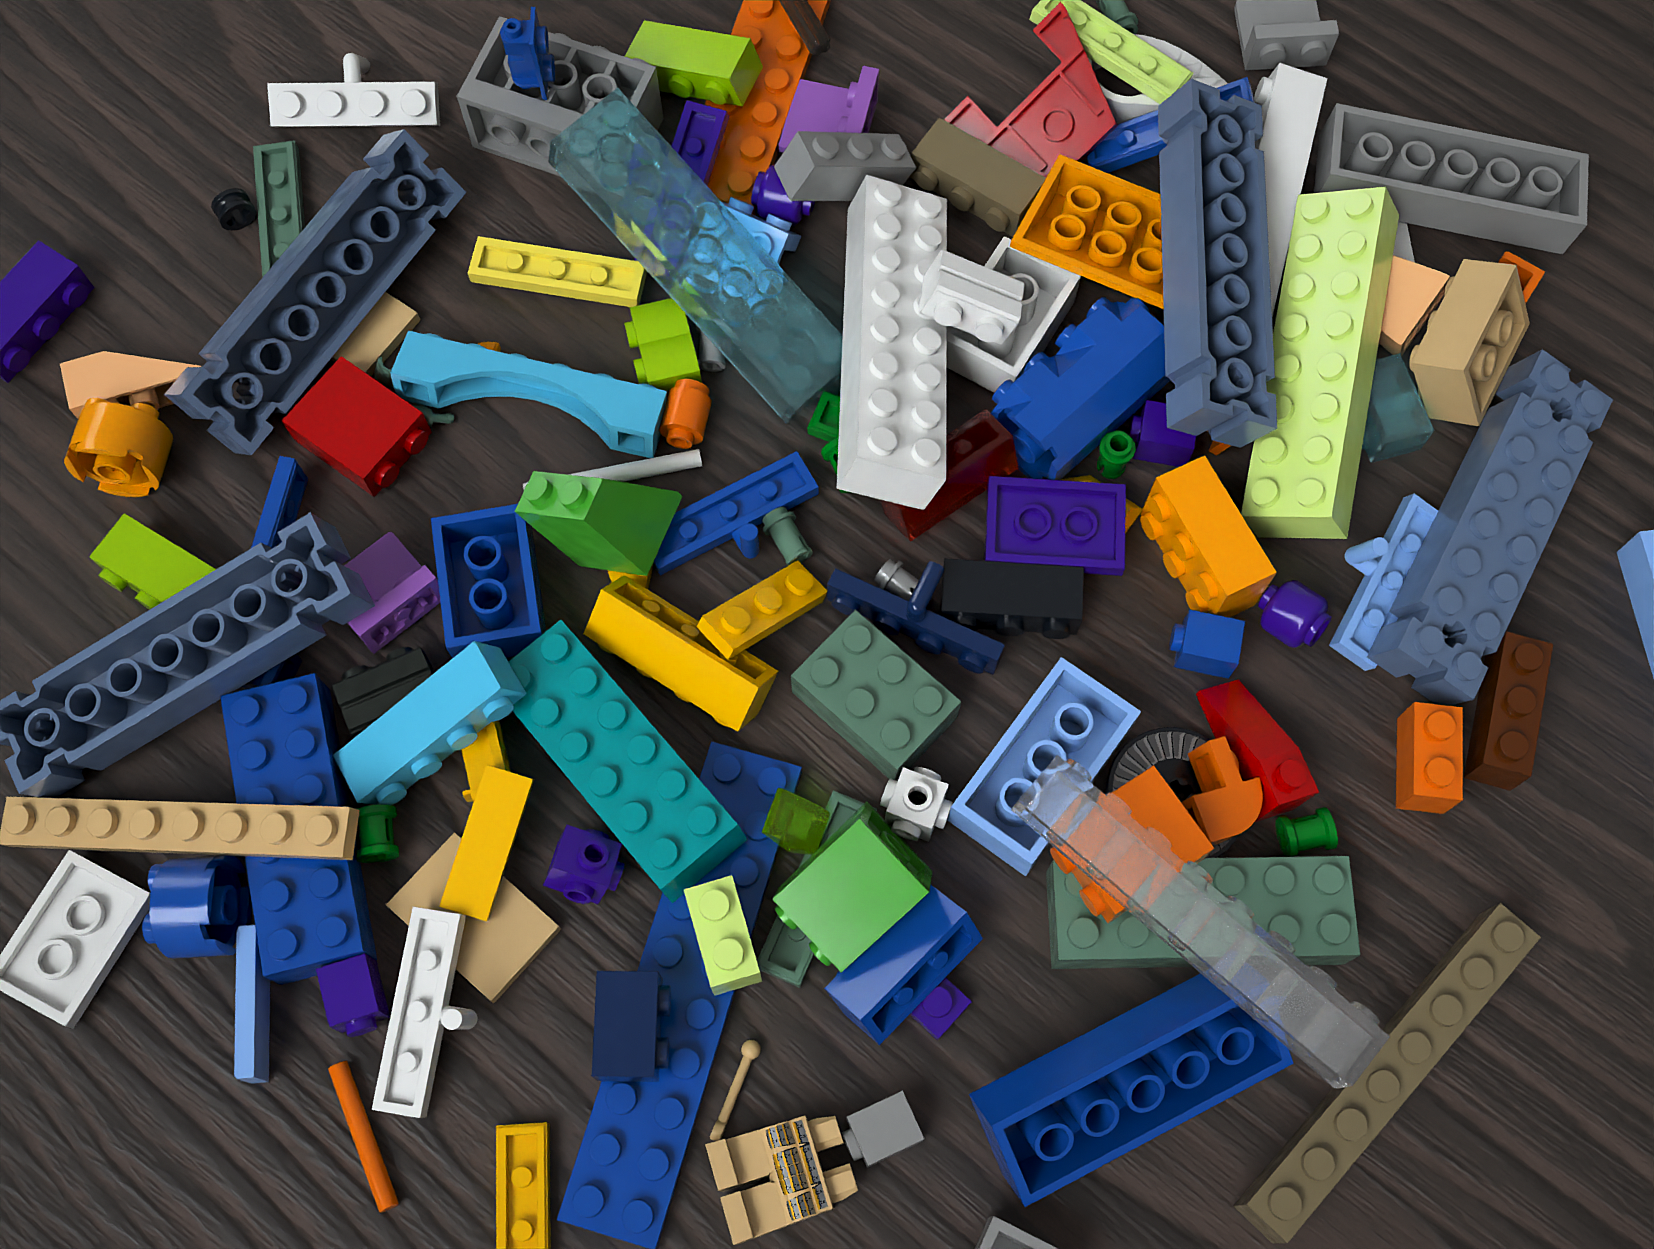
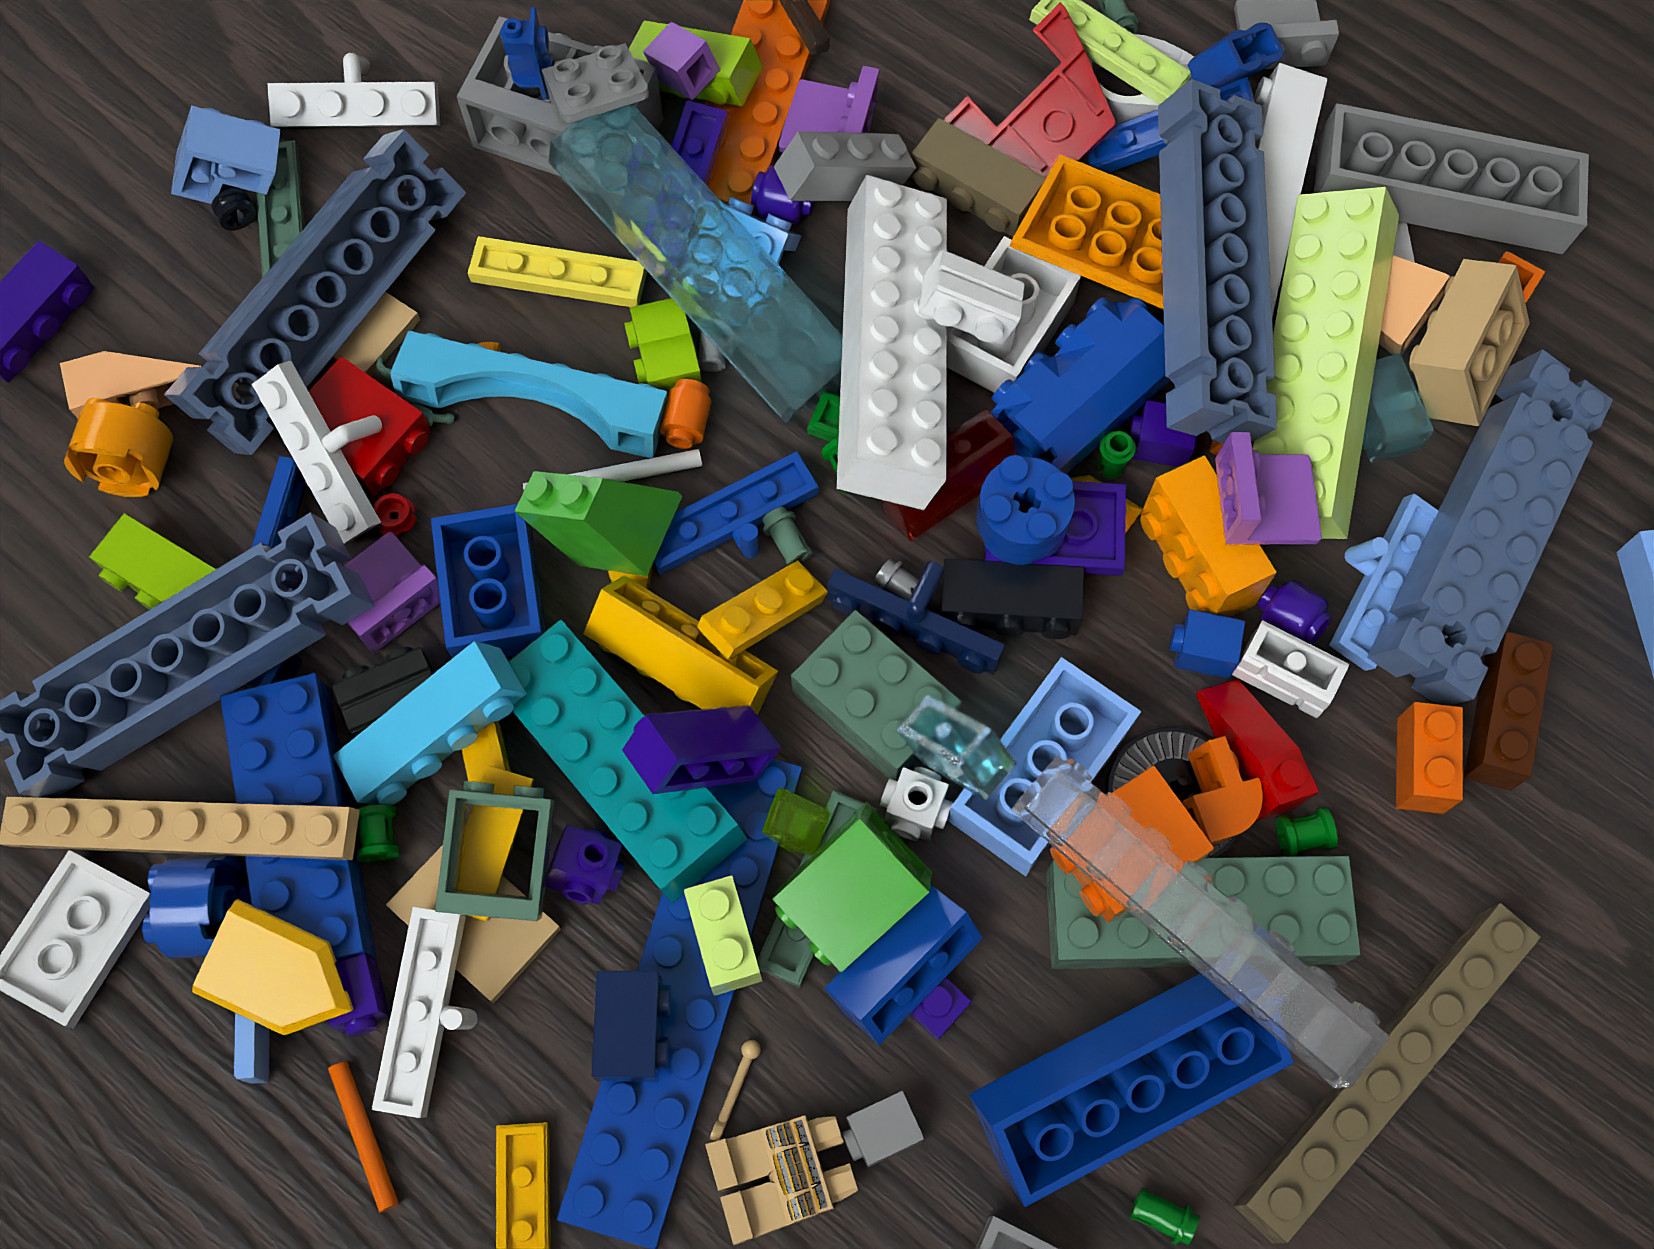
none -> light blue brick [171,105,280,204]
none -> yellow tile [192,899,354,1036]
none -> white plate [252,361,382,544]
none -> red plate [373,493,416,537]
none -> sand green window [435,781,555,921]
none -> light grey bracket [541,43,649,123]
none -> dark purple brick [622,706,781,794]
none -> medium lavender brick [643,21,720,100]
none -> clear light blue brick [897,695,1017,801]
none -> blue brick [975,455,1075,565]
none -> green pin [1129,1187,1200,1245]
none -> blue brick [1188,22,1284,88]
none -> medium lavender bracket [1215,432,1322,544]
none -> white brick [1232,620,1349,718]

